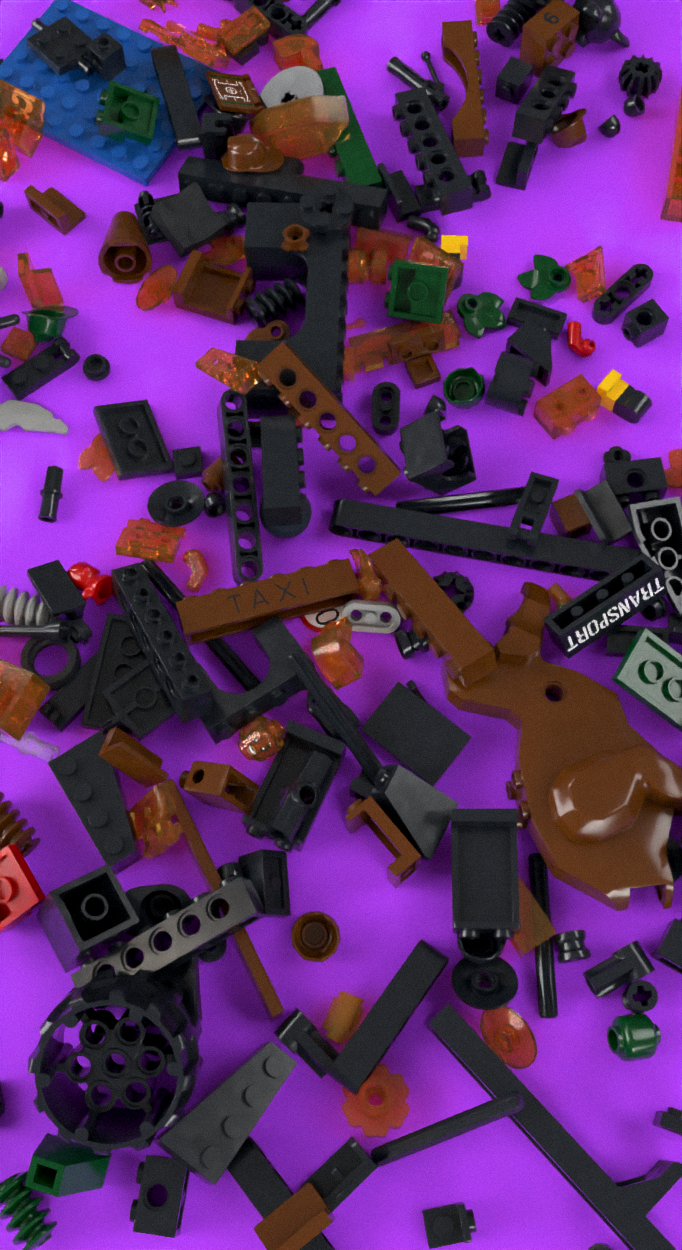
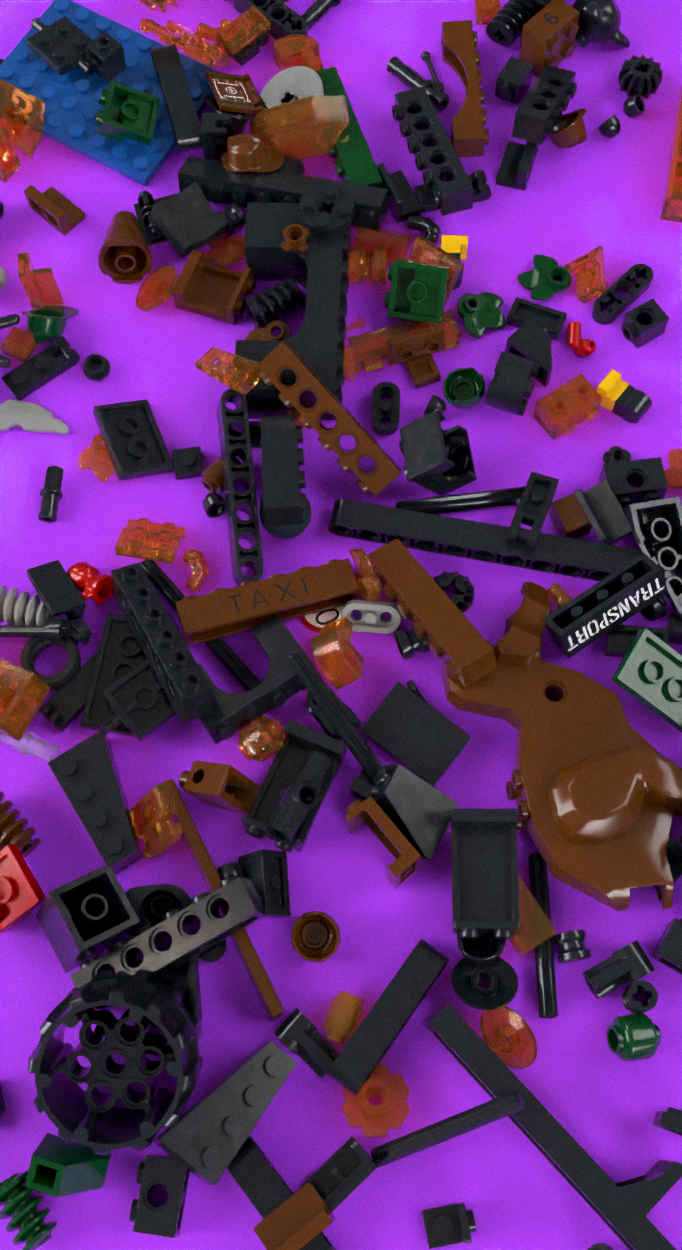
reddish brown panel [98,727,169,788] -> none
black dish [147,480,204,527] -> none

